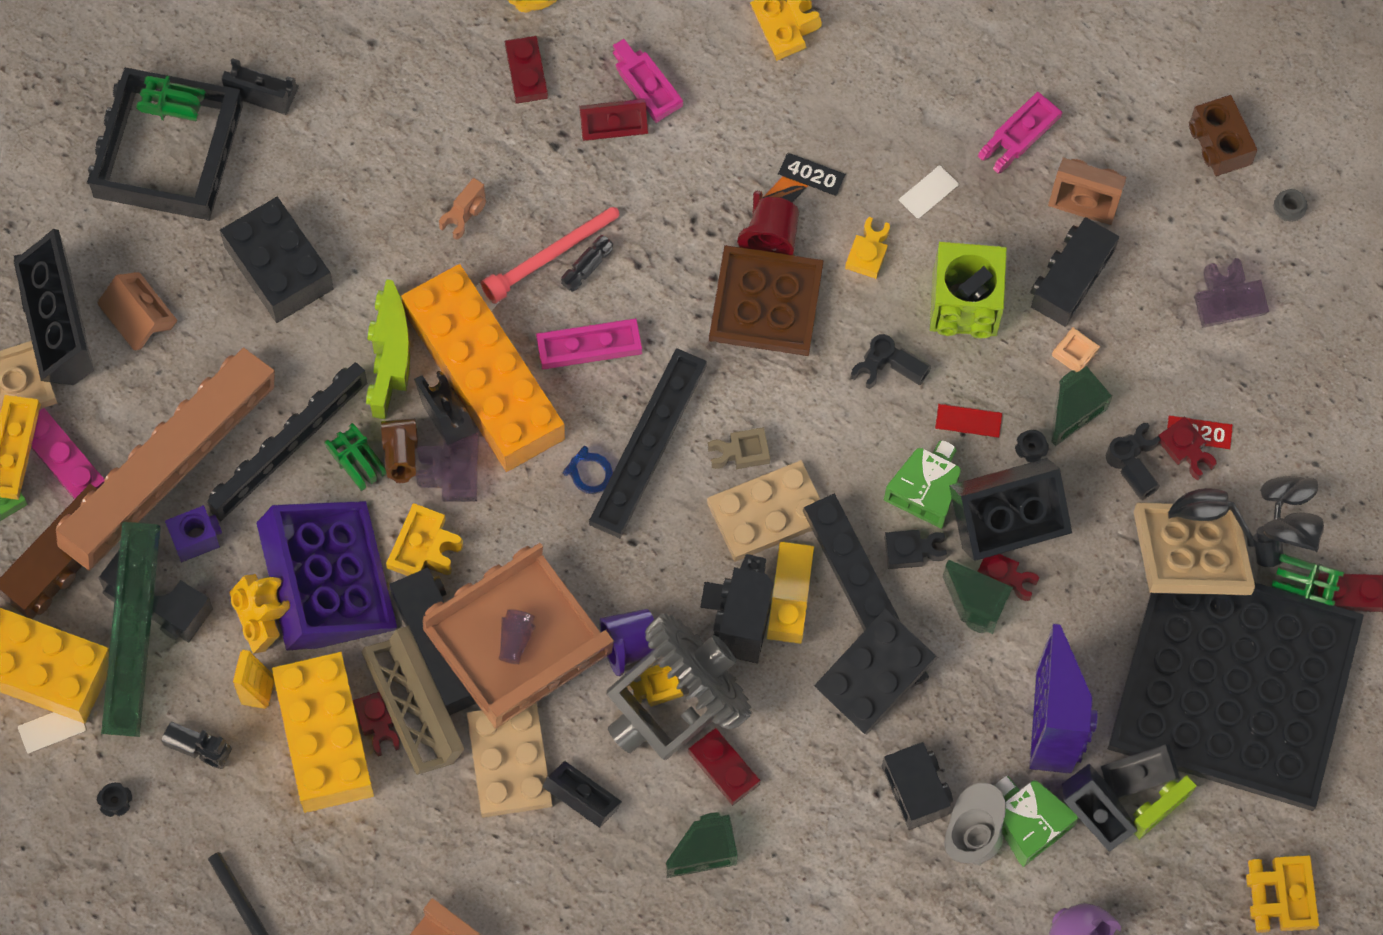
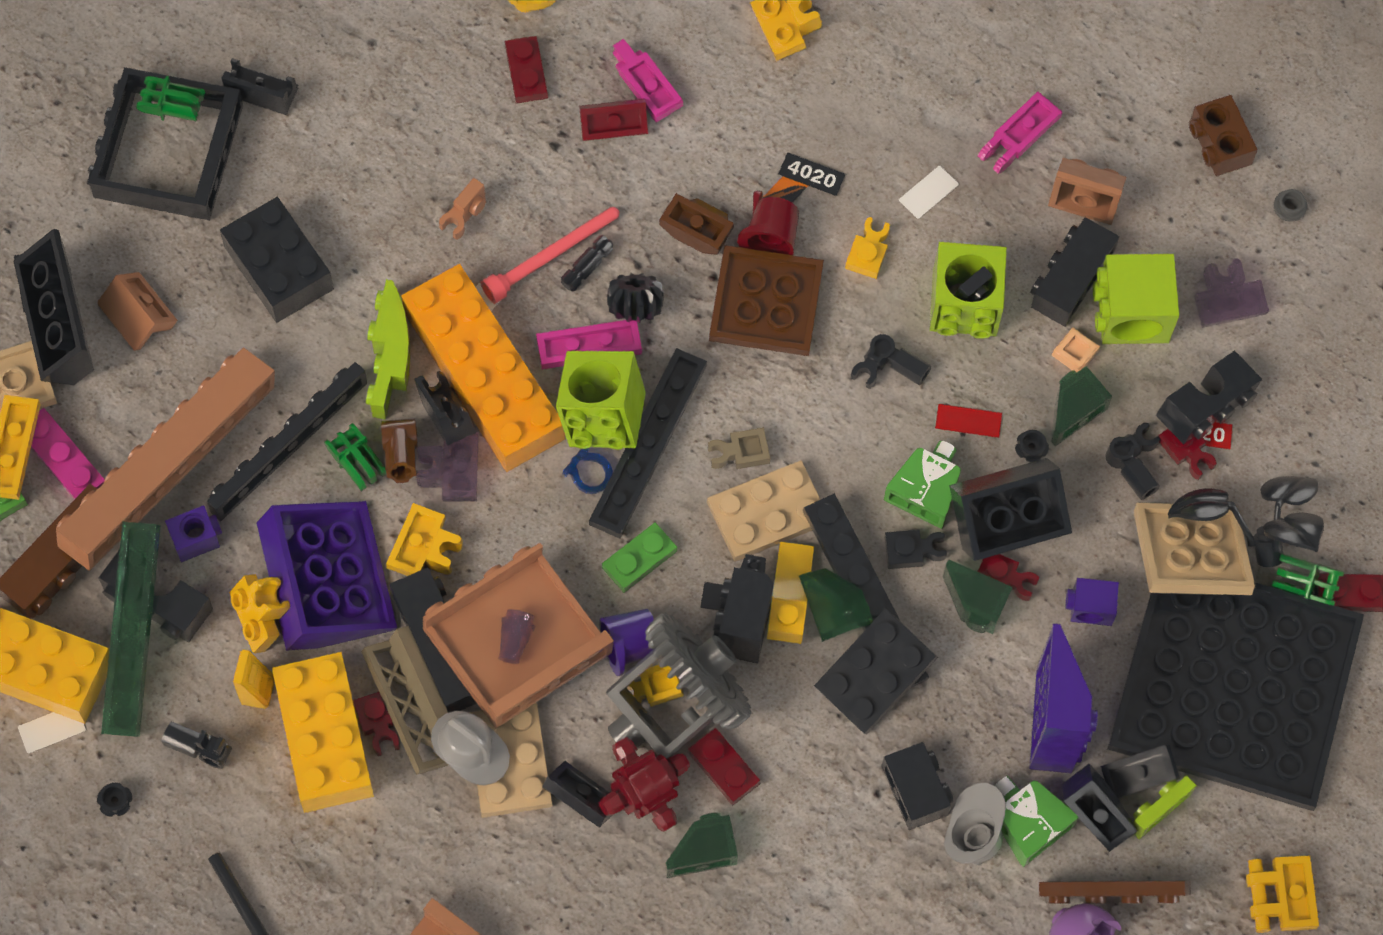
none -> light grey piece [431,711,510,785]
none -> lime brick [556,351,646,449]
none -> dark red piece [599,737,690,832]
none -> bright green plate [602,522,677,593]
none -> black gear [607,273,664,323]
none -> reddish brown slope [659,193,734,255]
none -> clear green slope [799,568,873,642]
none -> reddish brown wing [1039,880,1191,904]
none -> dark purple brick [1065,578,1119,626]
none -> lime brick [1092,254,1179,344]
none -> black arch [1156,350,1262,445]

